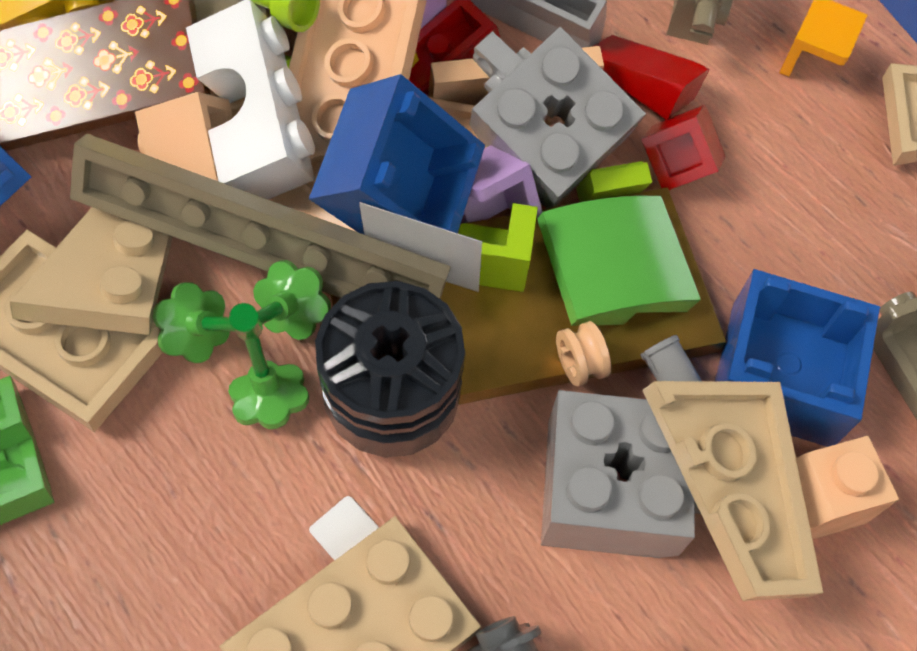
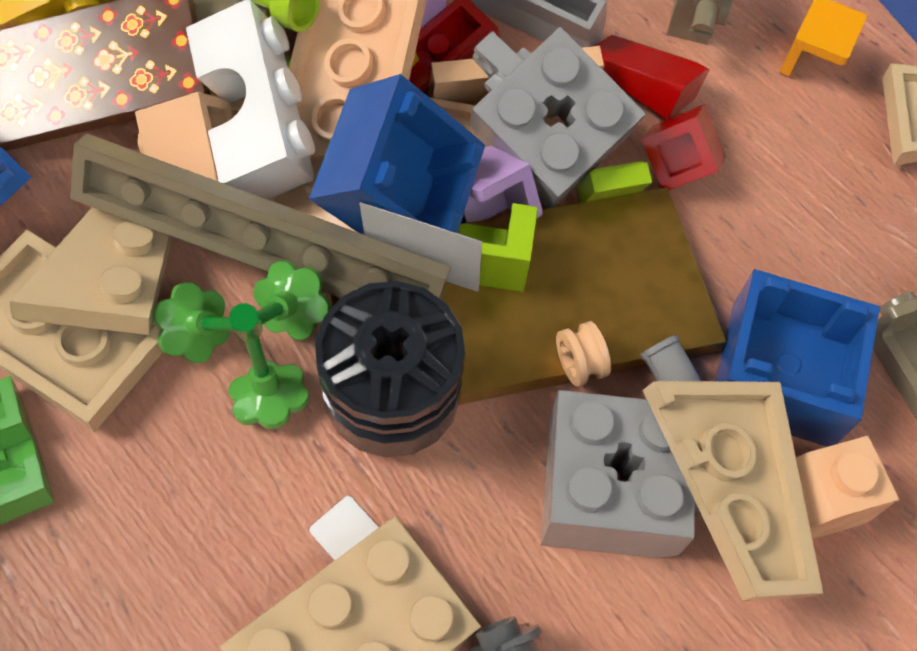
bright green slope [537,196,701,326] -> none

